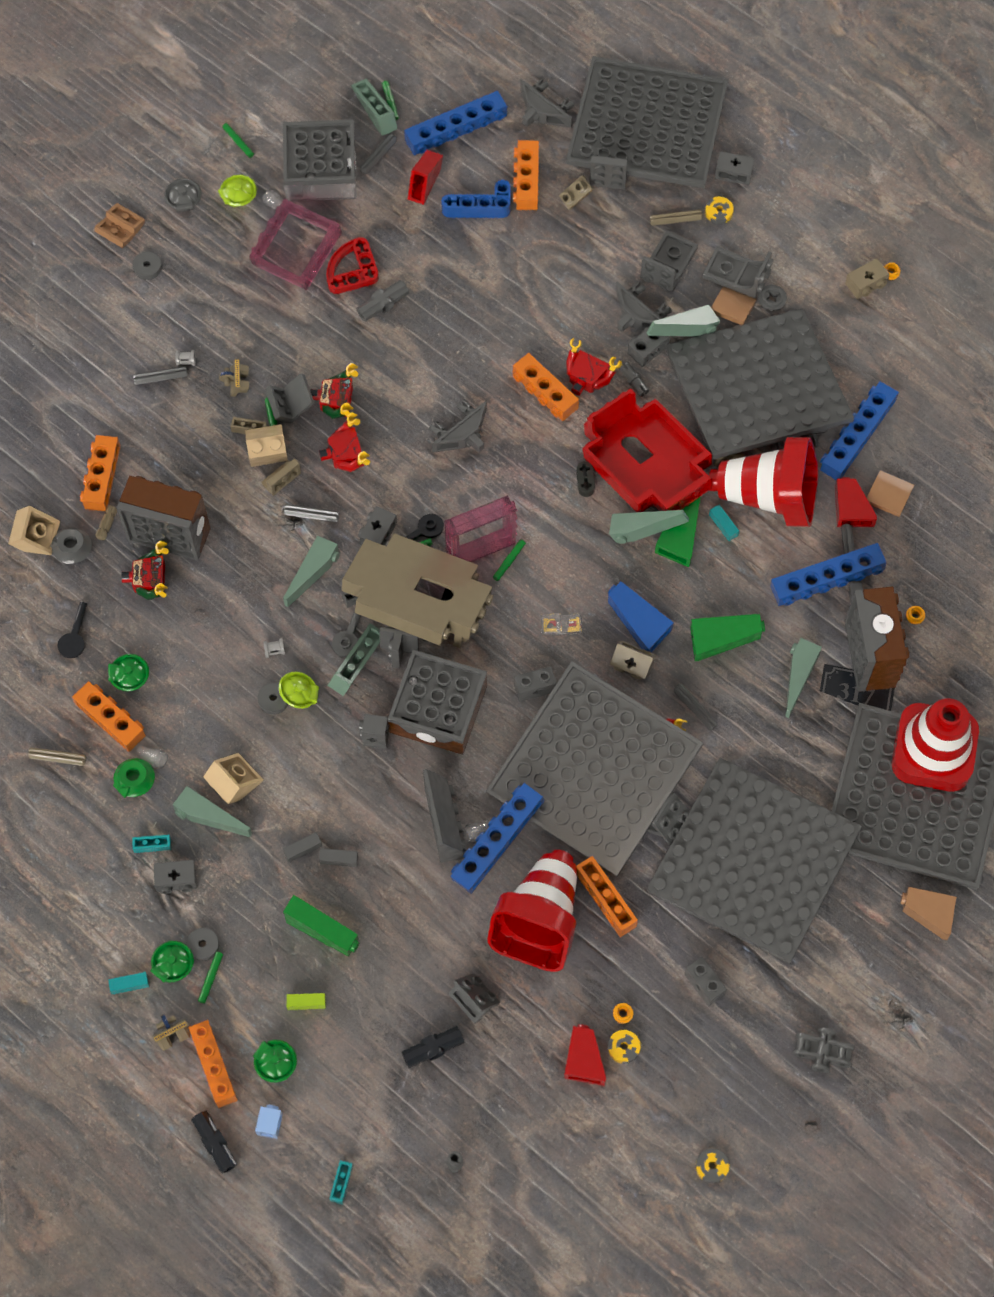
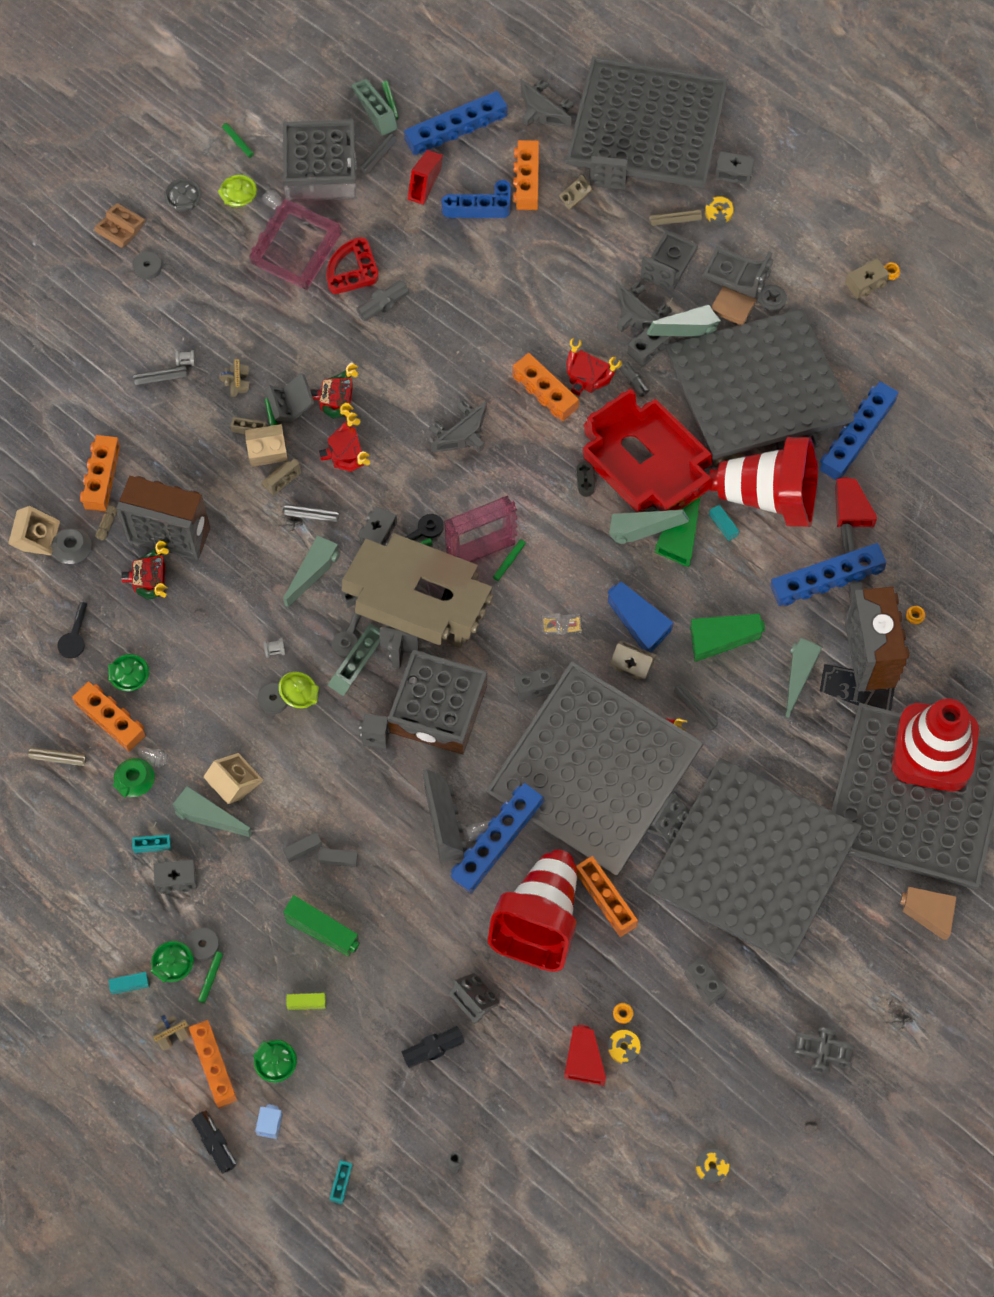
medium nougat slope [867,470,914,517] -> none

